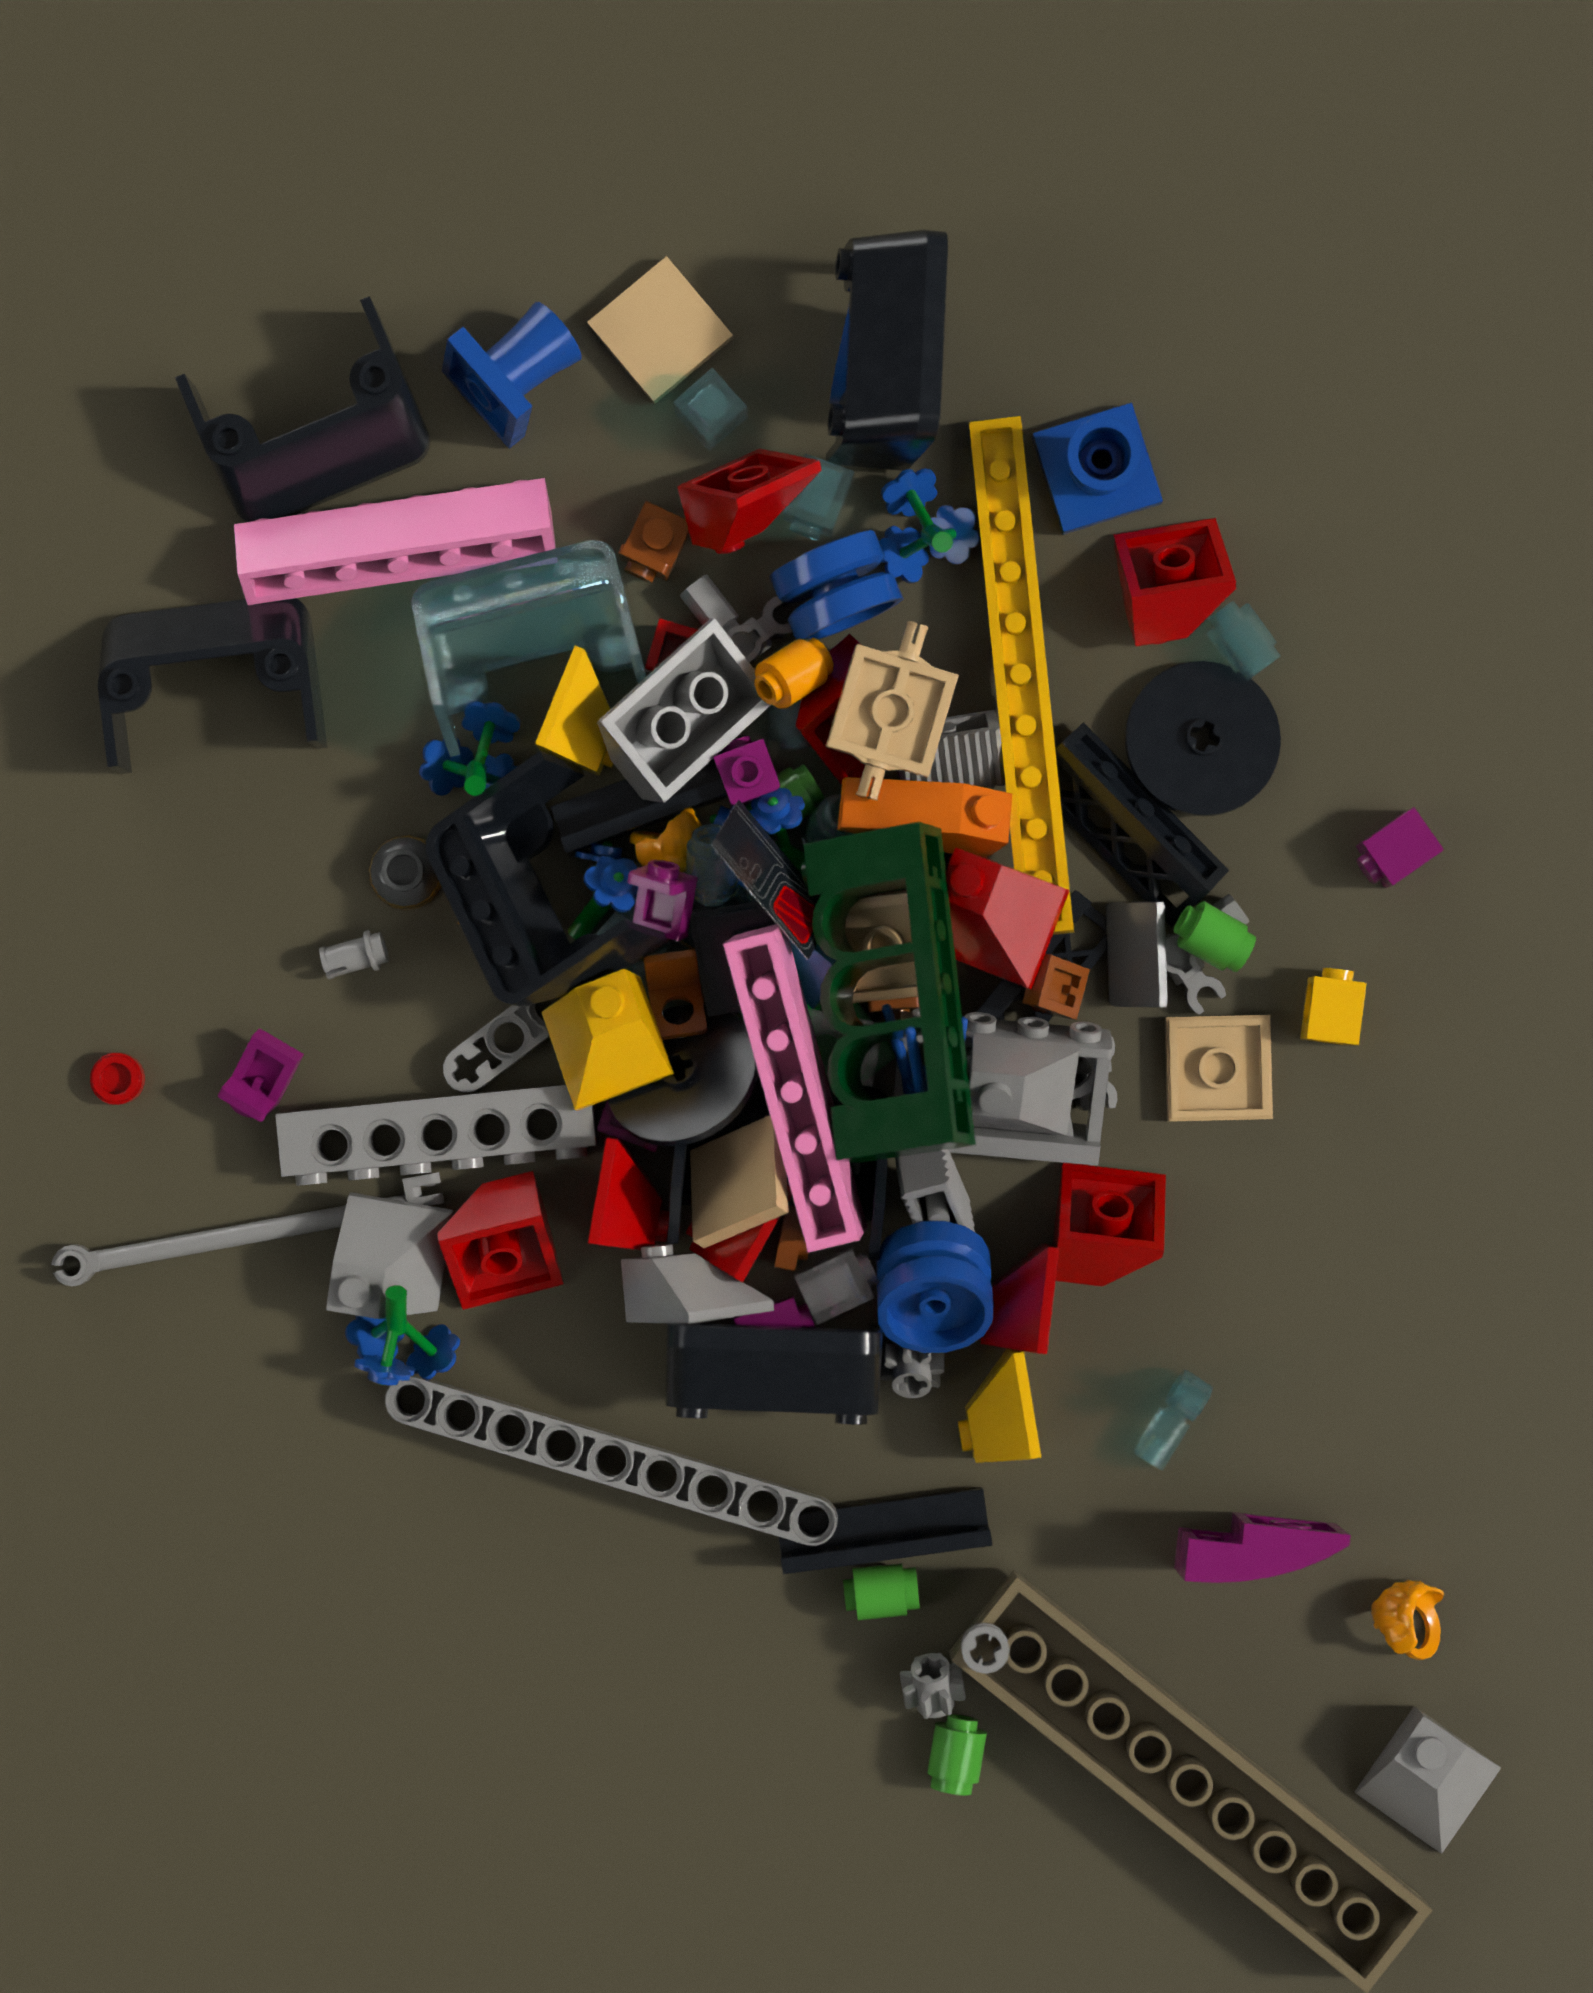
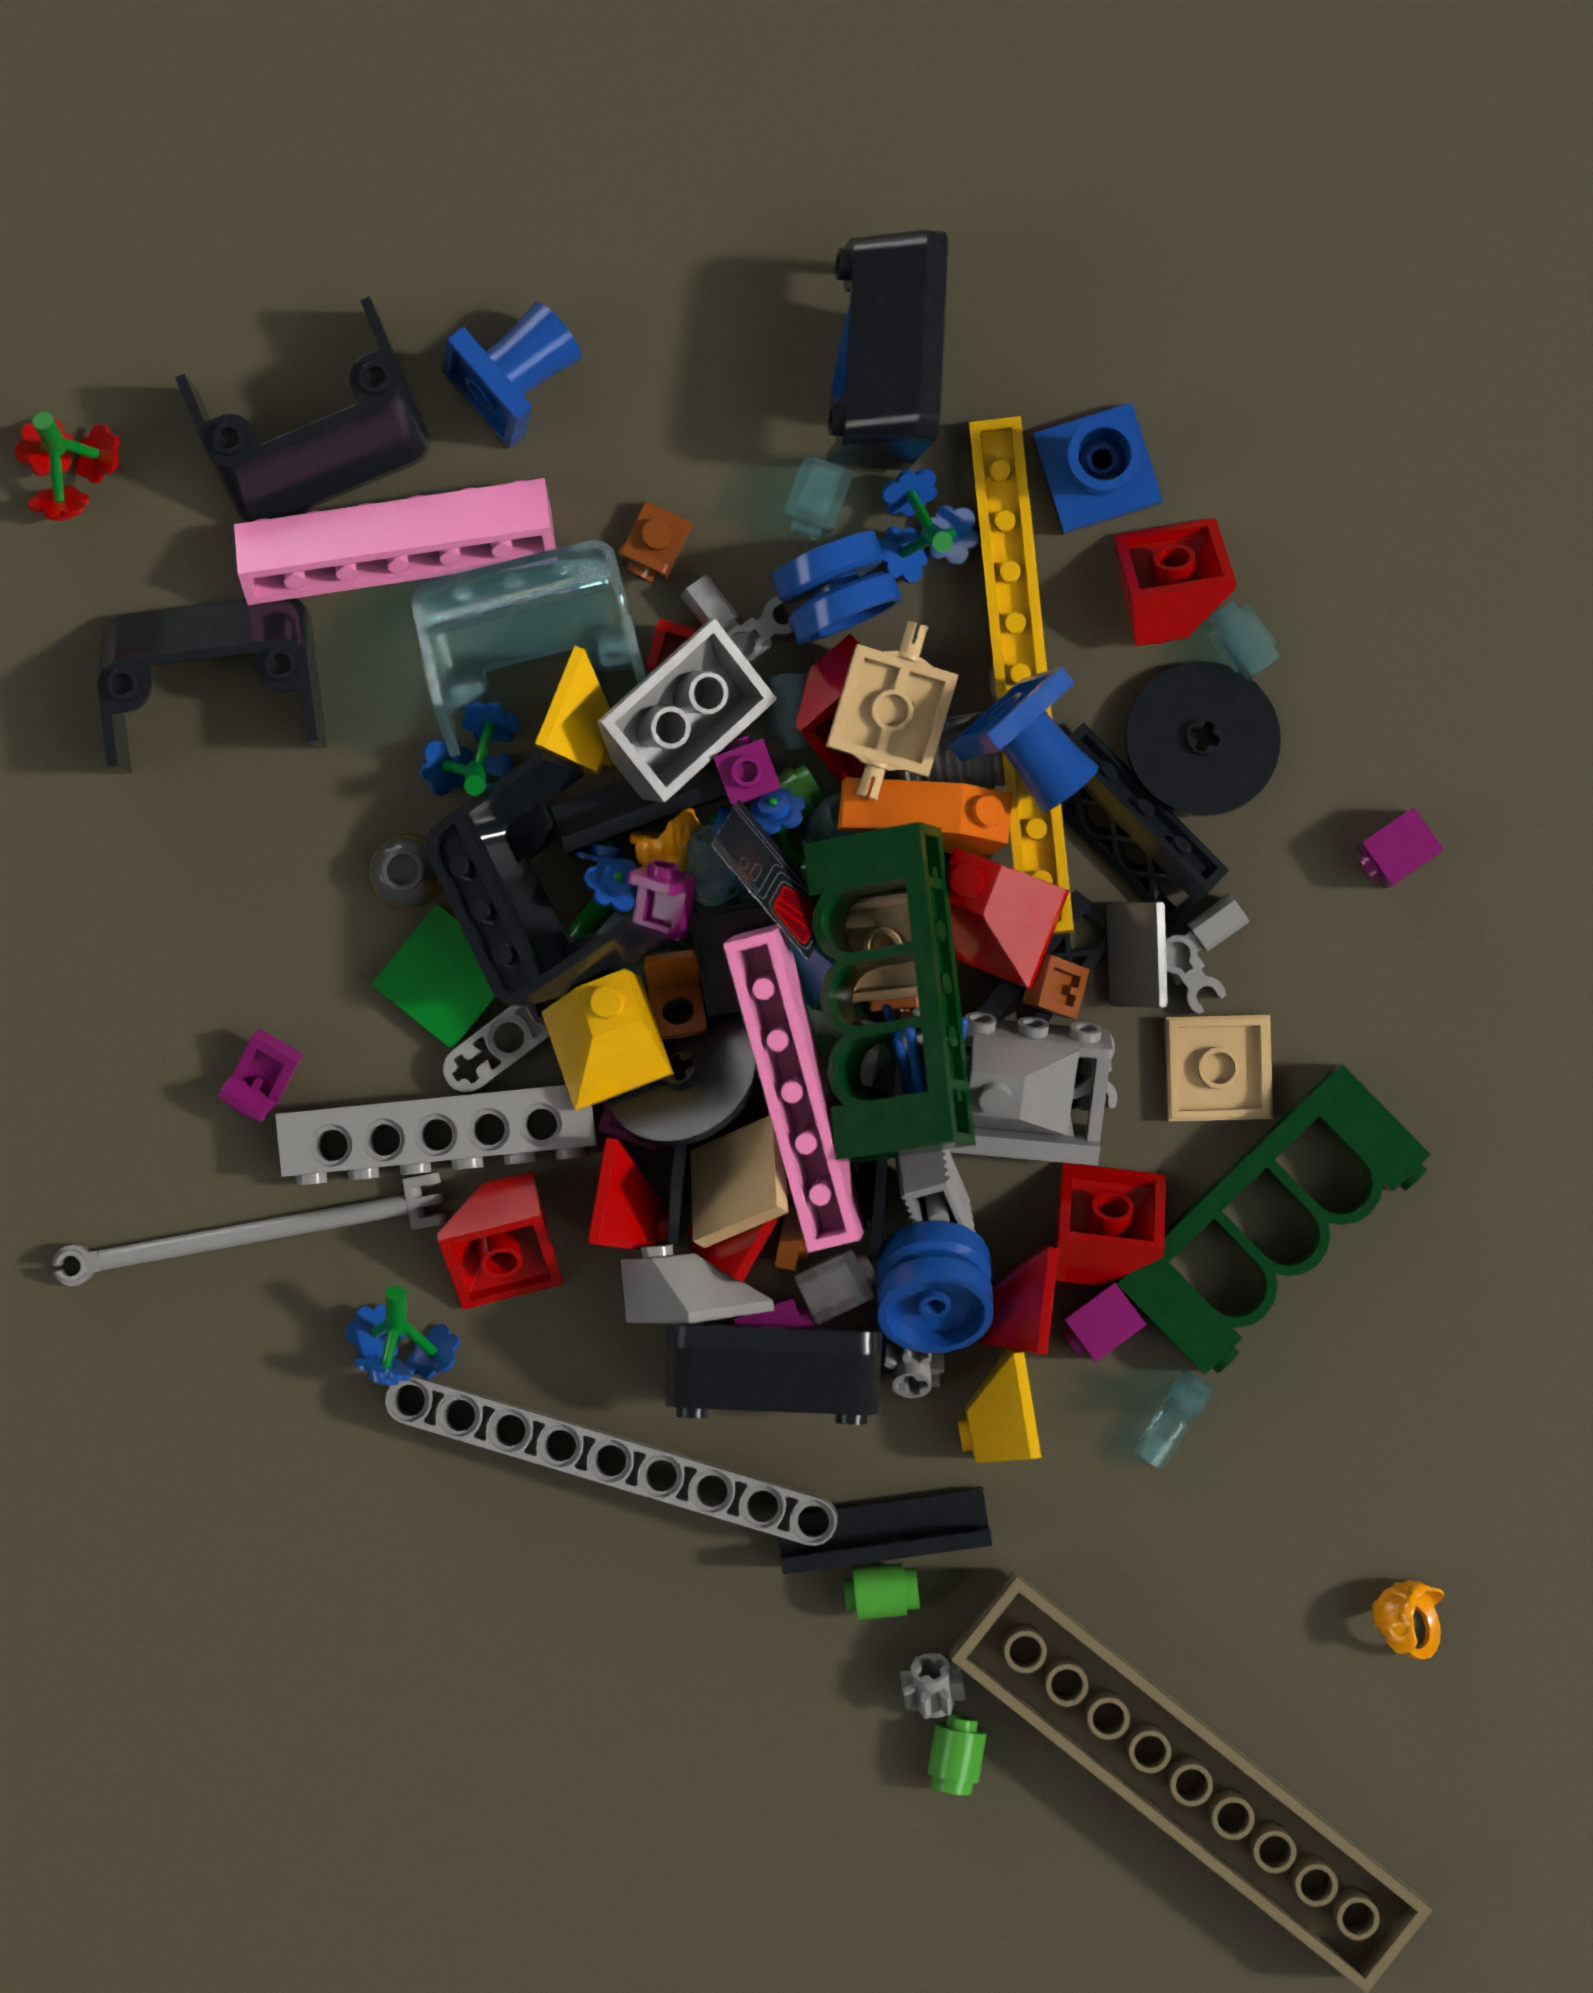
red tile [90,1053,145,1105] -> none
light grey pin [319,930,389,980] -> none
light grey slope [326,1192,453,1319] -> none
tan tile [587,256,734,404] -> none
clear light blue brick [673,368,748,451] -> none
red slope [677,448,822,554] -> none
light orange brick [754,638,834,709] -> none
light grey bush [960,1622,1010,1674] -> none
bright green brick [1174,901,1256,972] -> none
magenta slope [1174,1512,1351,1583] -> none
yellow brick [1300,968,1367,1046] -> none
light grey slope [1354,1706,1501,1854] -> none
none -> red plant [14,411,119,521]
none -> green tile [371,903,496,1050]
none -> blue plant [948,667,1099,812]
none -> magenta brick [1061,1281,1146,1362]
none -> dark green fence [1114,1064,1431,1375]

